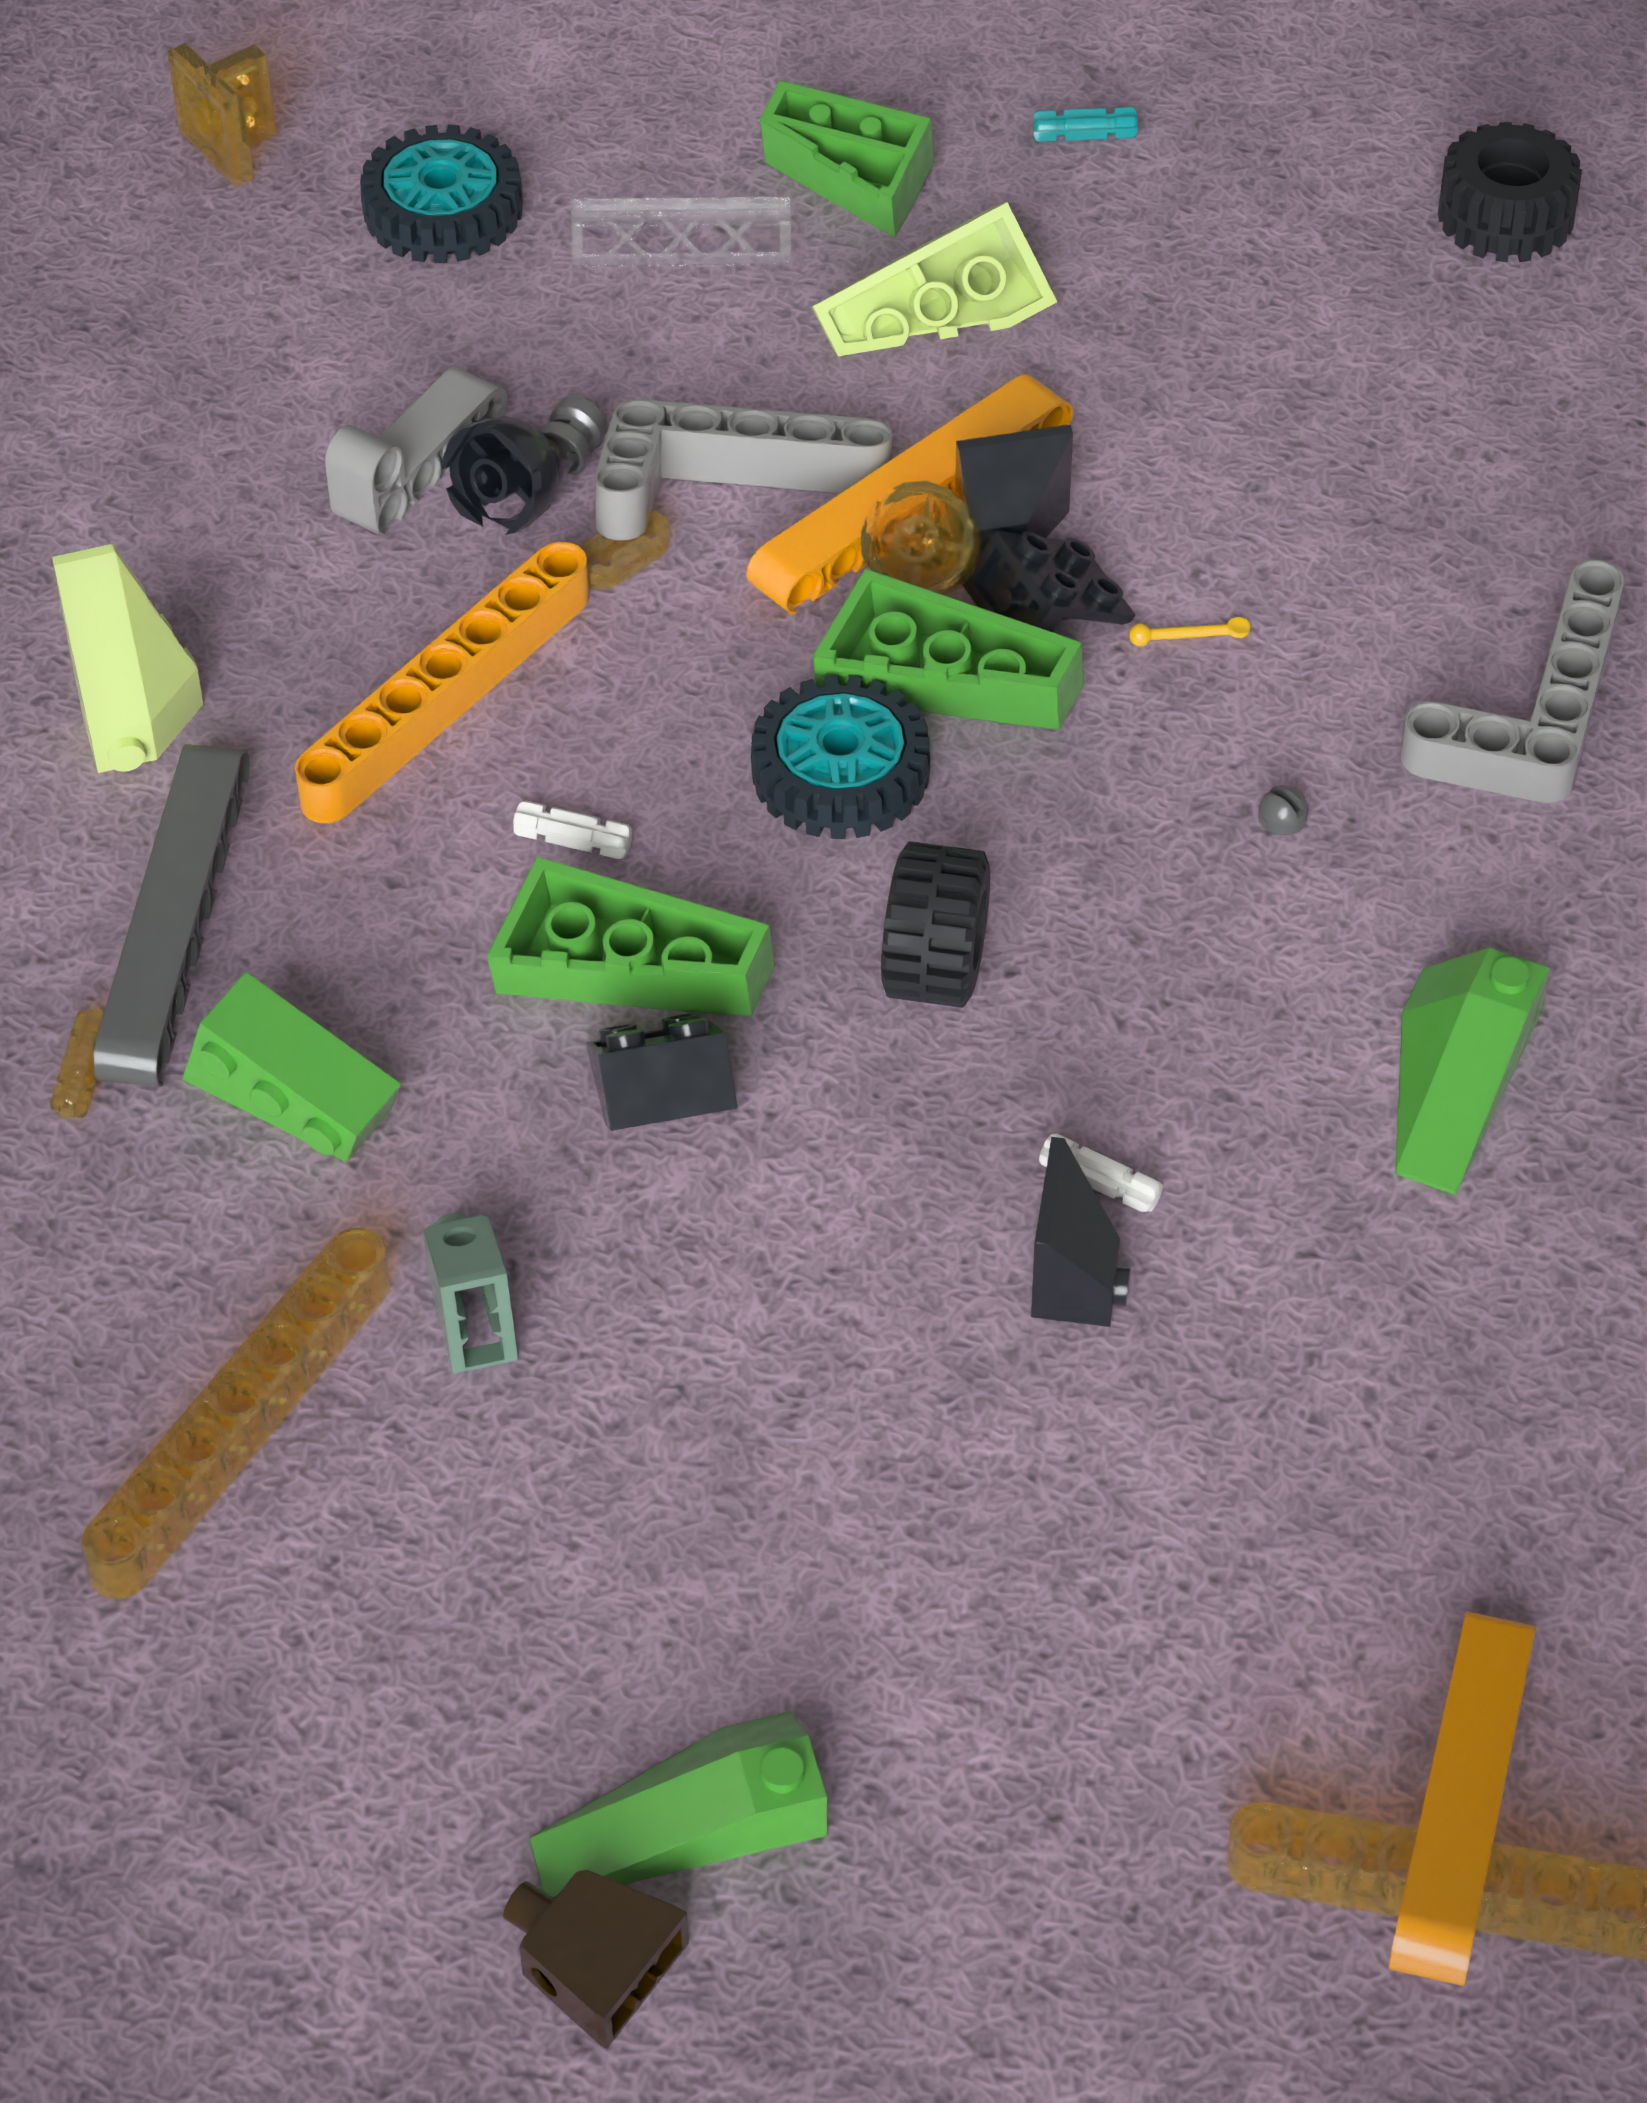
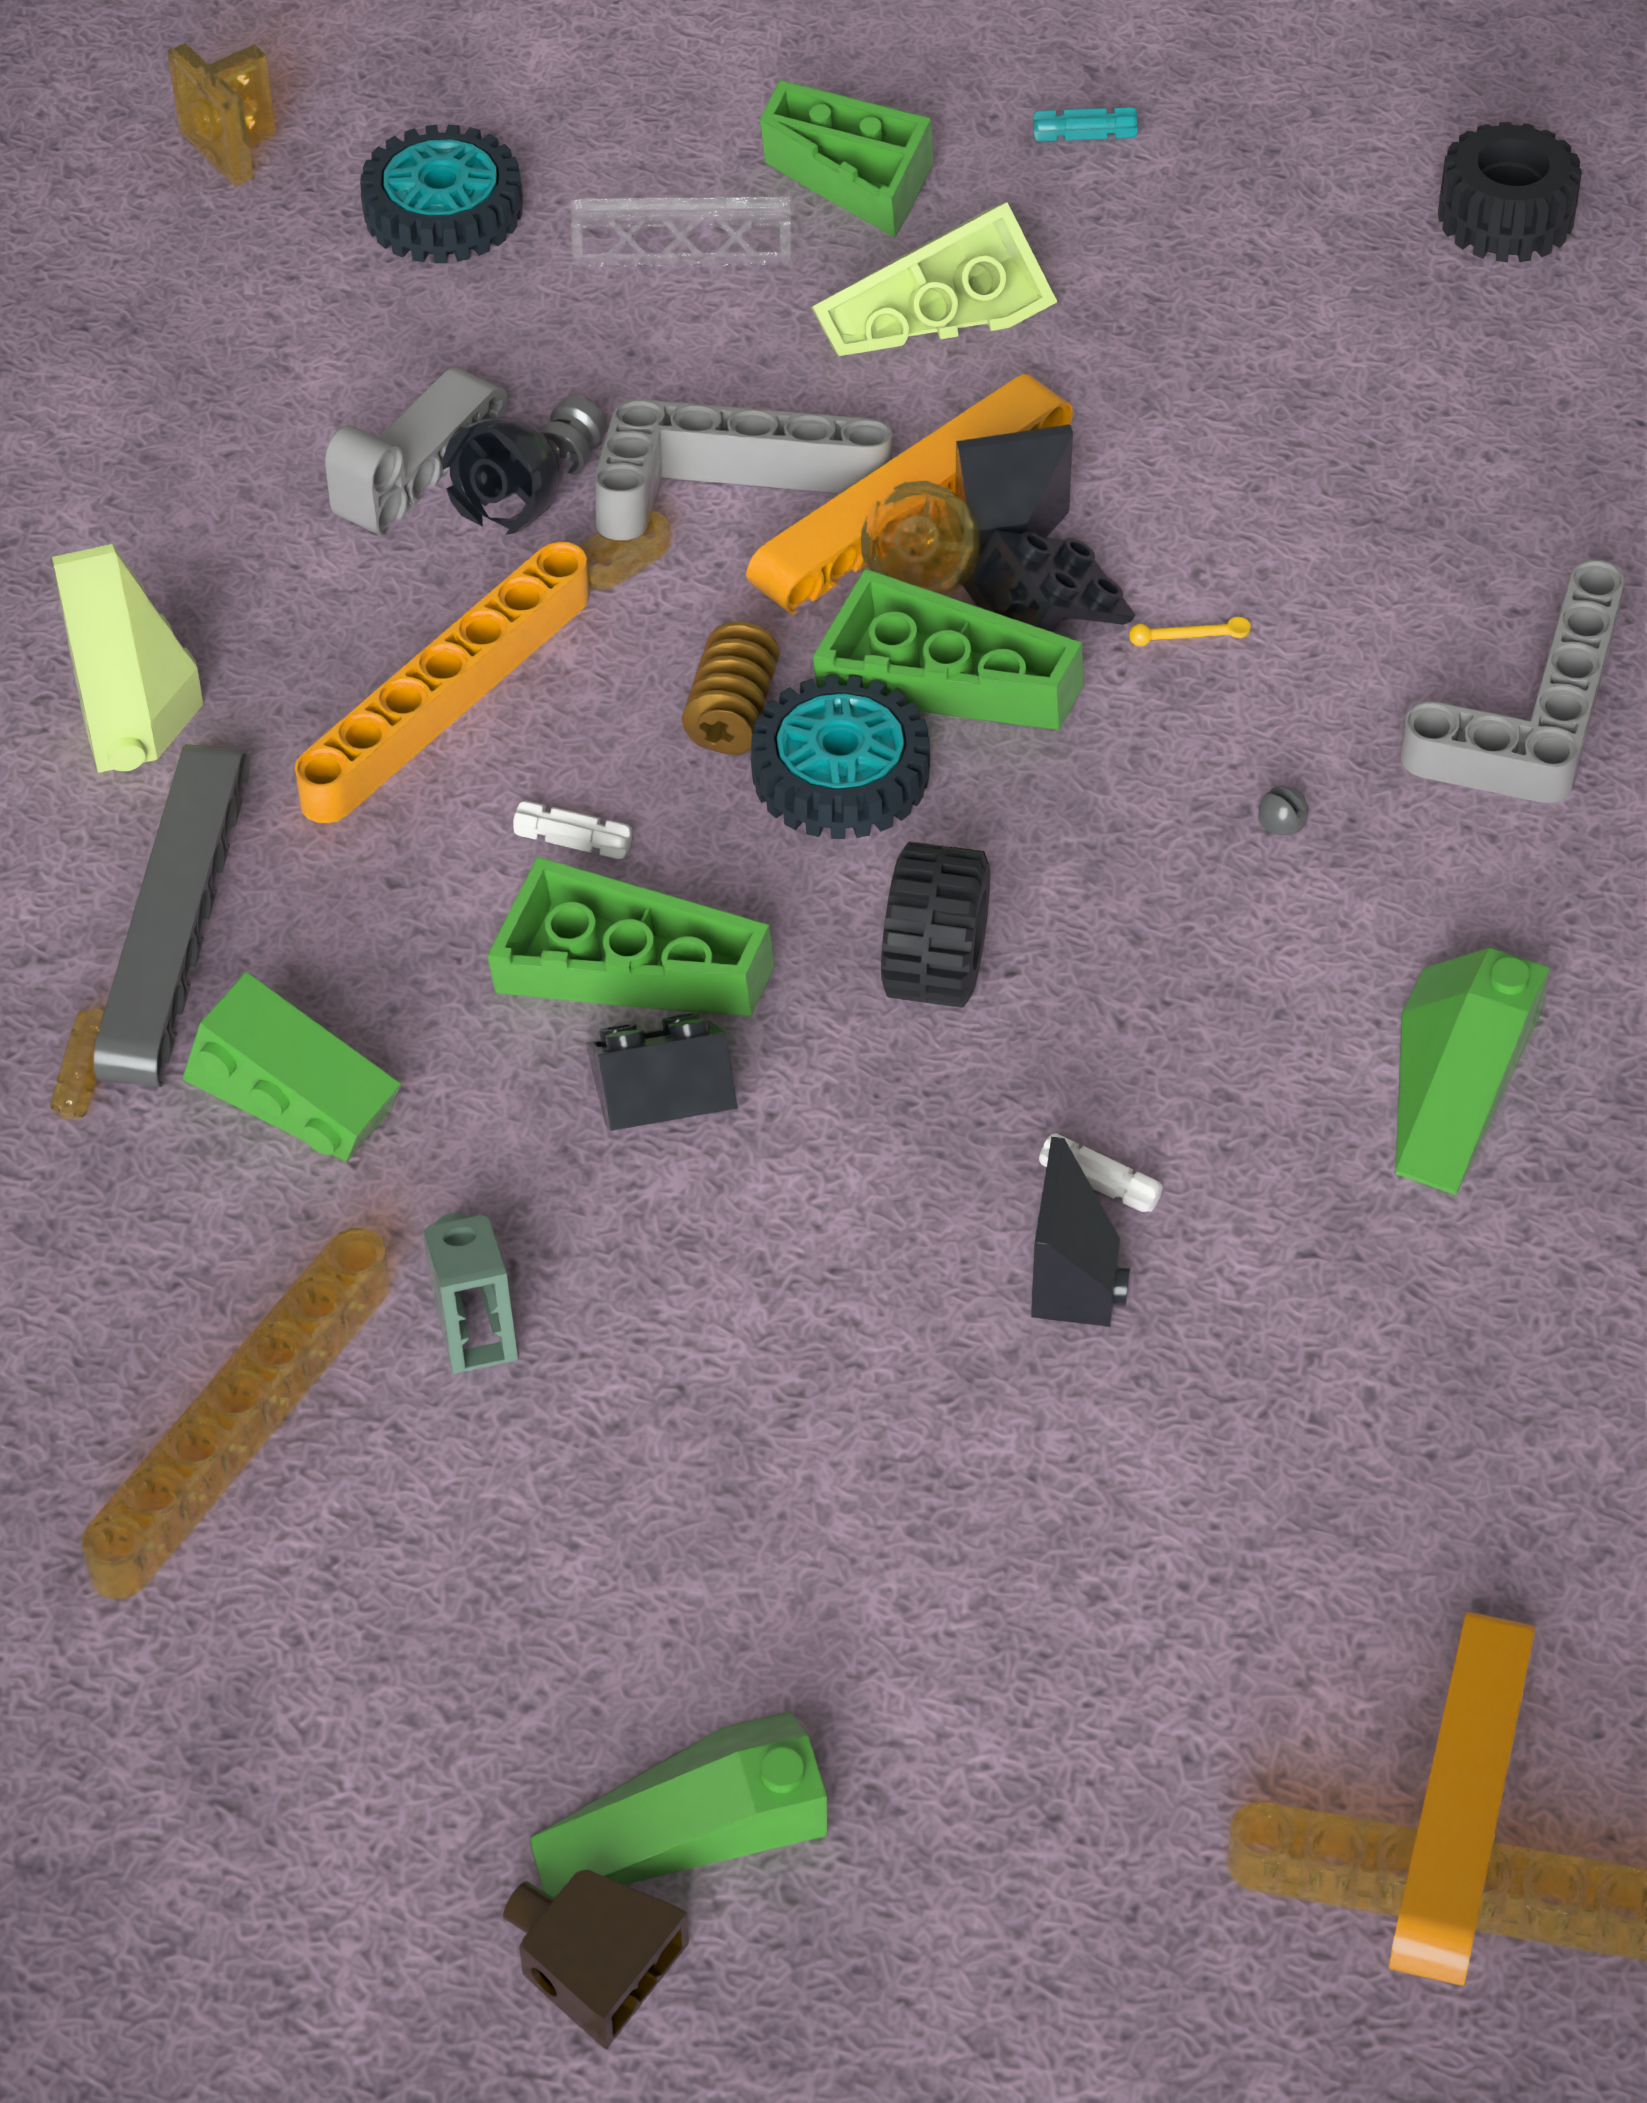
none -> pearl gold piece [682,622,780,755]

